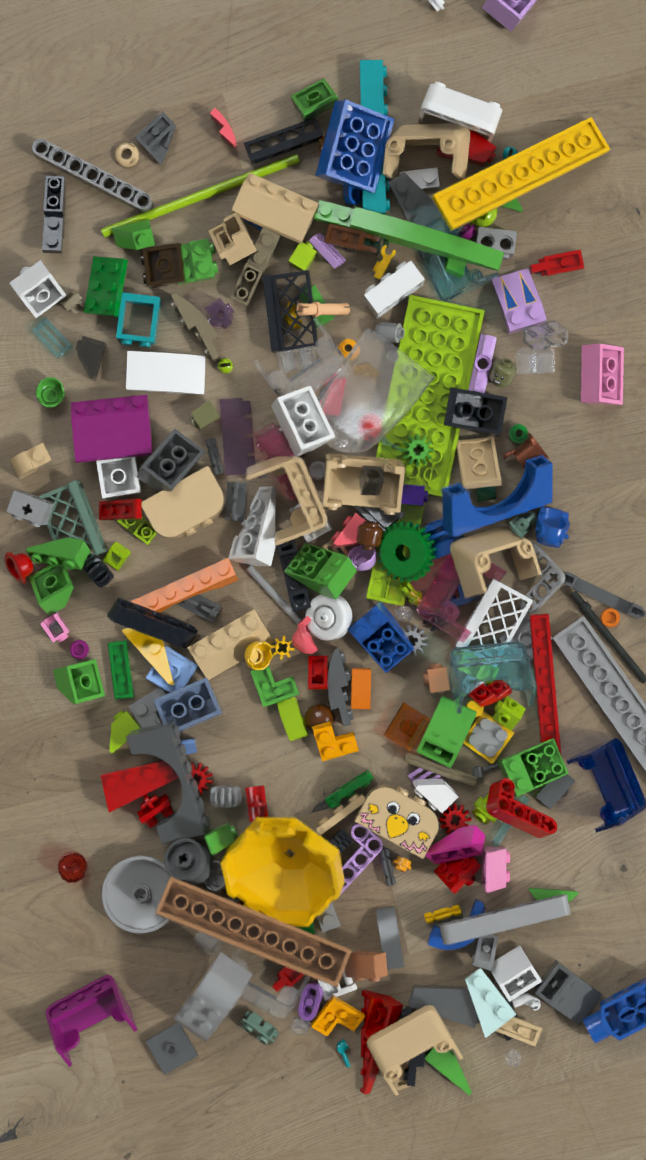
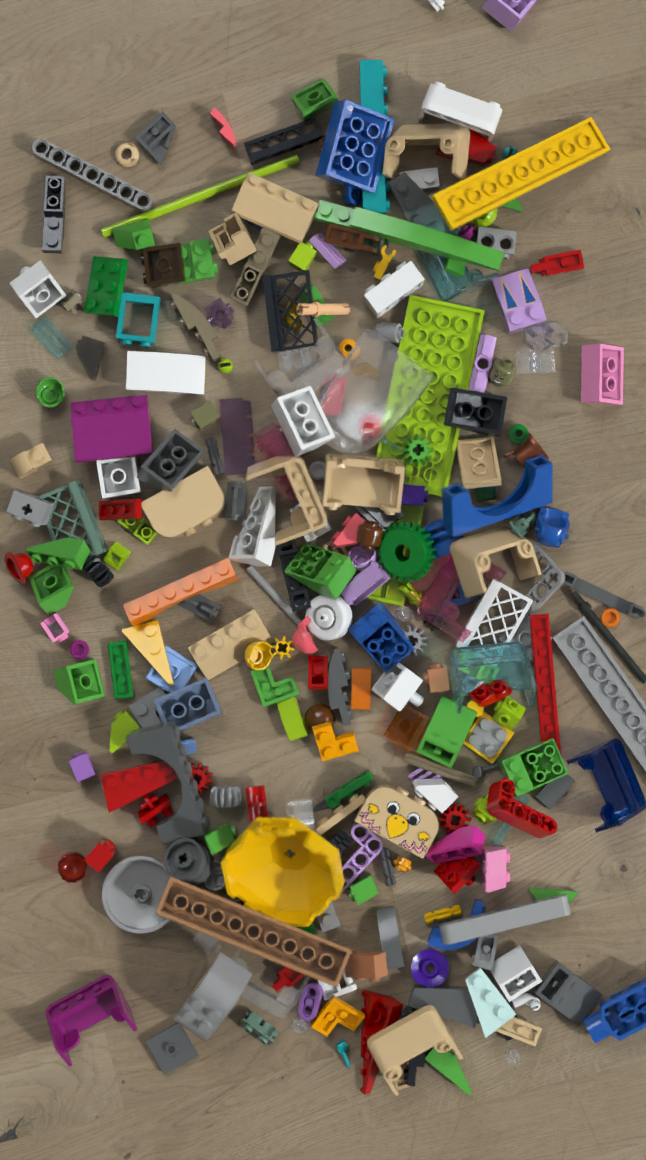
black beam [107,598,198,649] -> none
clear smoke brick [359,466,384,496] -> none
none -> medium lavender brick [69,751,97,782]
none -> red brick [84,838,117,873]
none -> clear brick [285,797,315,832]
none -> lavender window [341,561,390,606]
none -> bright green slope [348,873,379,905]
none -> white brick [371,663,424,711]
none -> dark purple dish [411,949,449,988]

